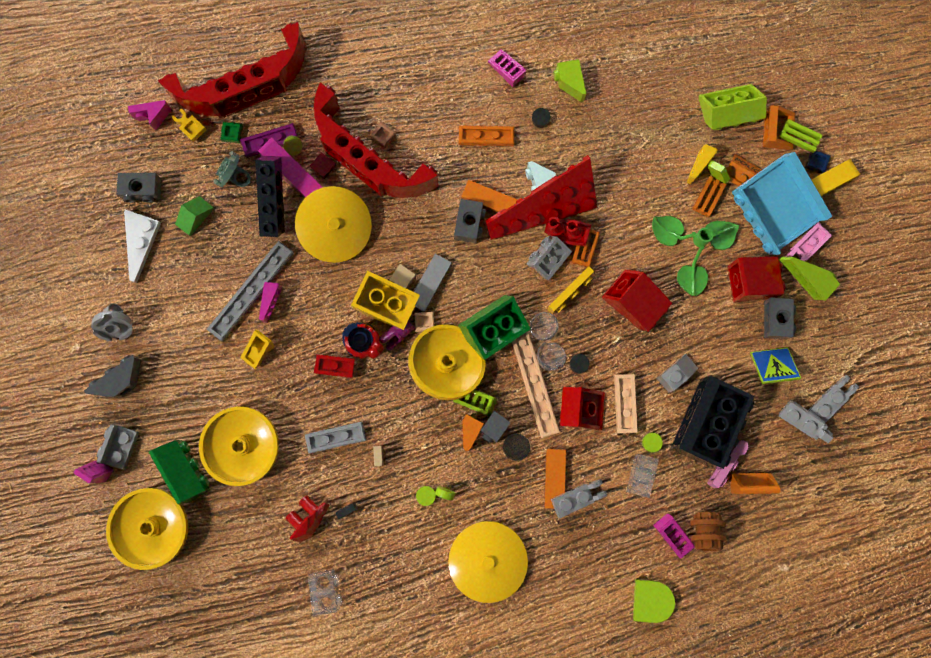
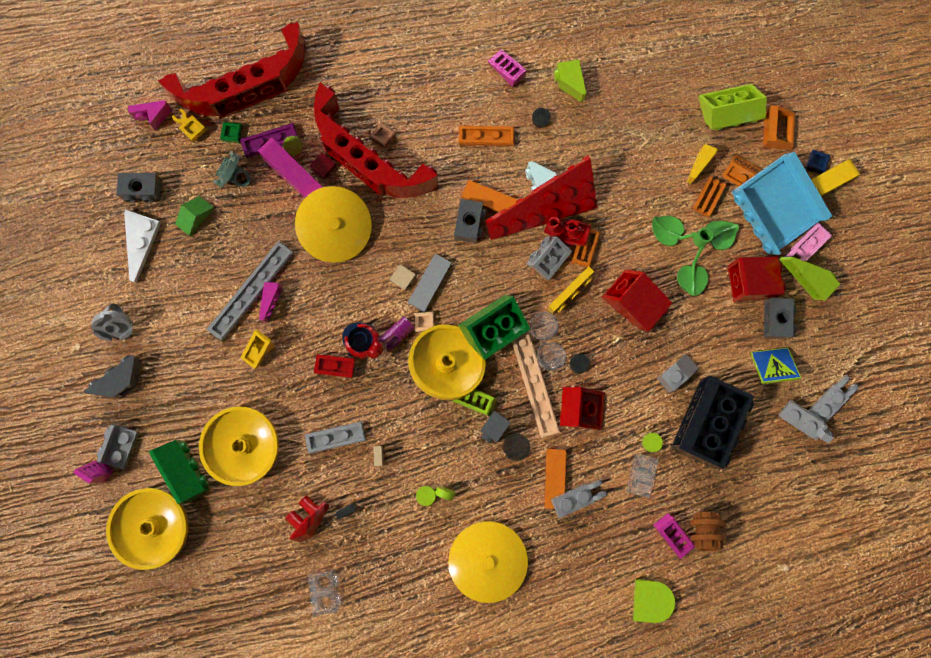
black brick [255,156,285,237] -> none
yellow slope [351,271,420,330] -> none
orange tile [462,414,484,451] -> none
light nougat plate [614,374,638,433] -> none
lime tile [707,160,730,184] -> none
bright pink hinge [707,440,749,488] -> none
orange tile [730,473,780,494] -> none
lime tile [779,119,823,153] -> none

